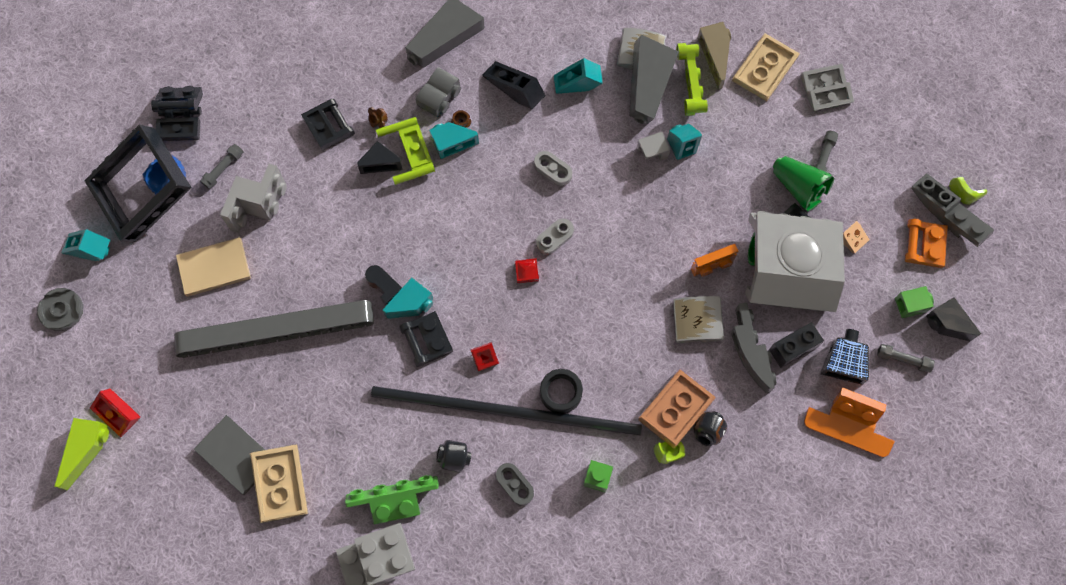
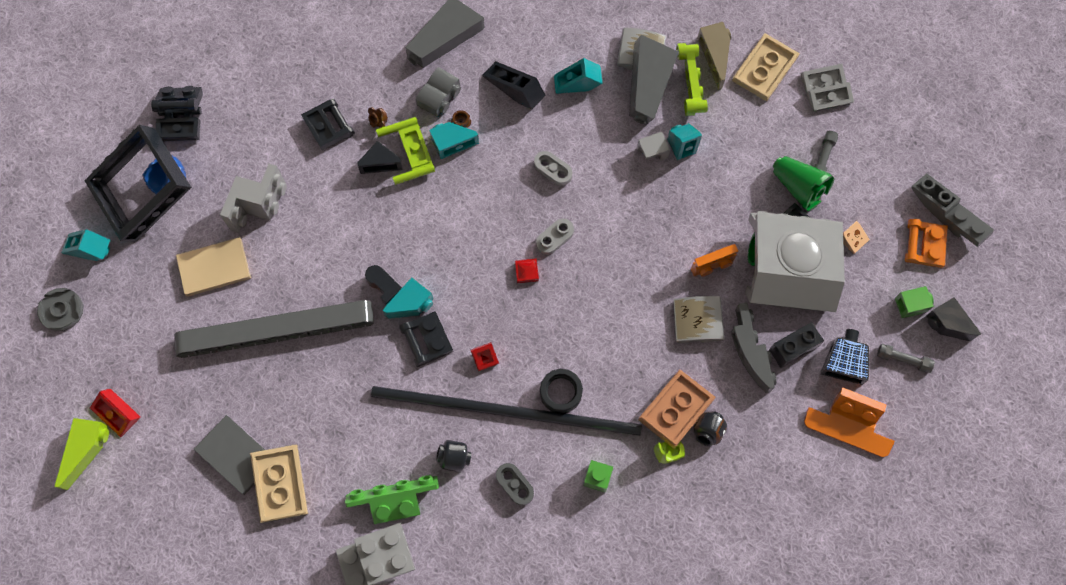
dark grey bar [200,144,244,189] -> none
lime hair [949,177,988,205] -> none

